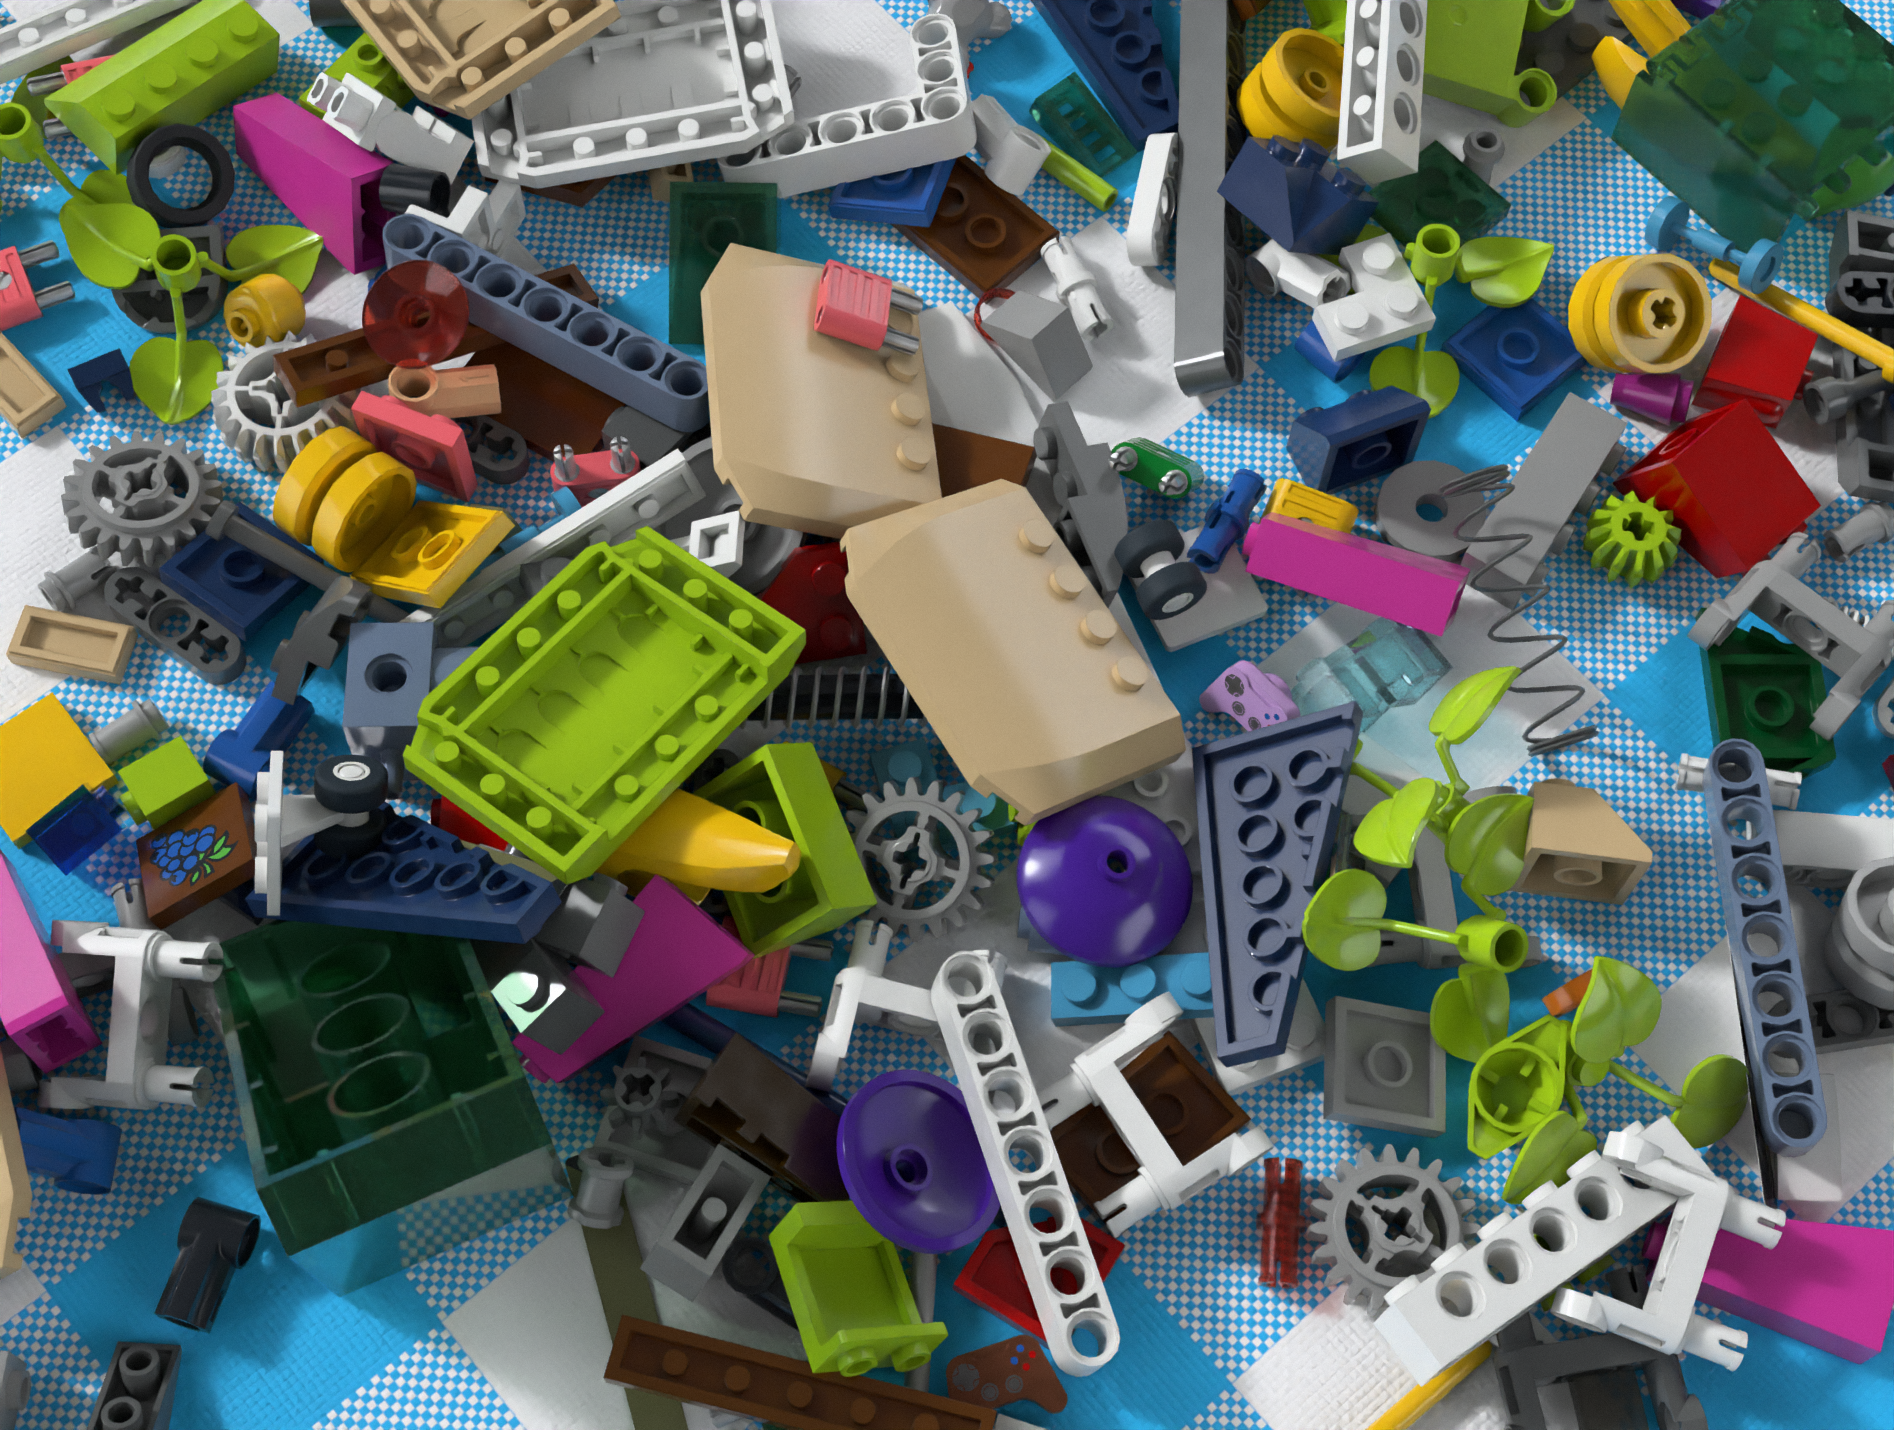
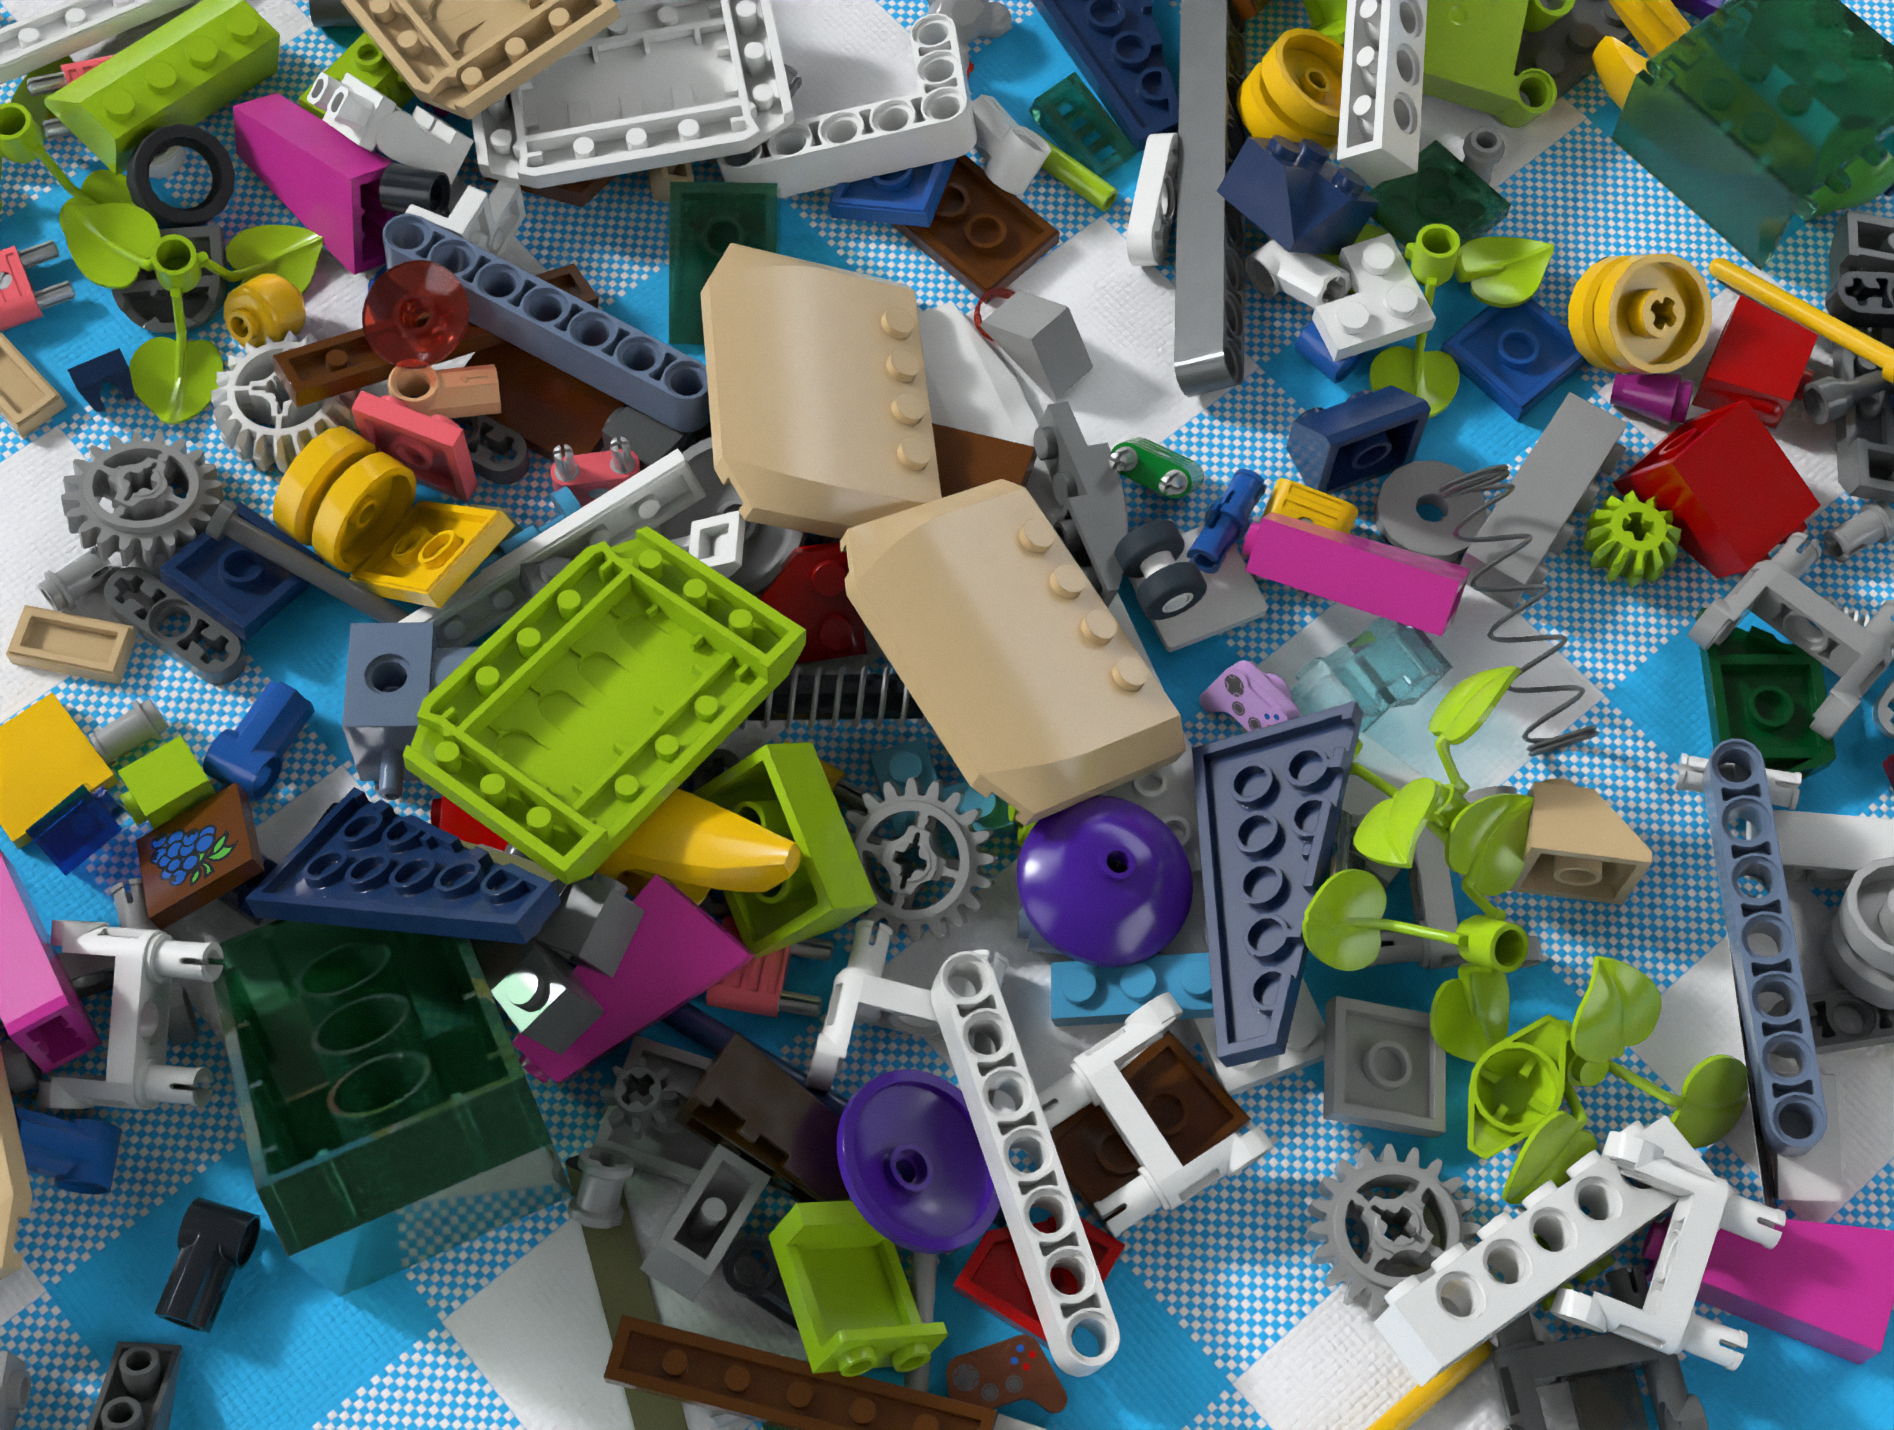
plate [255,751,389,916] -> none
dark grey slope [270,576,374,705] -> none
coral piece [814,259,923,356] -> none
white pin [1040,236,1114,341] -> none
clear red pin [1256,1157,1306,1289] -> none
orange tile [1541,969,1592,1018] -> none
dark azure wheel [1645,196,1784,294] -> none

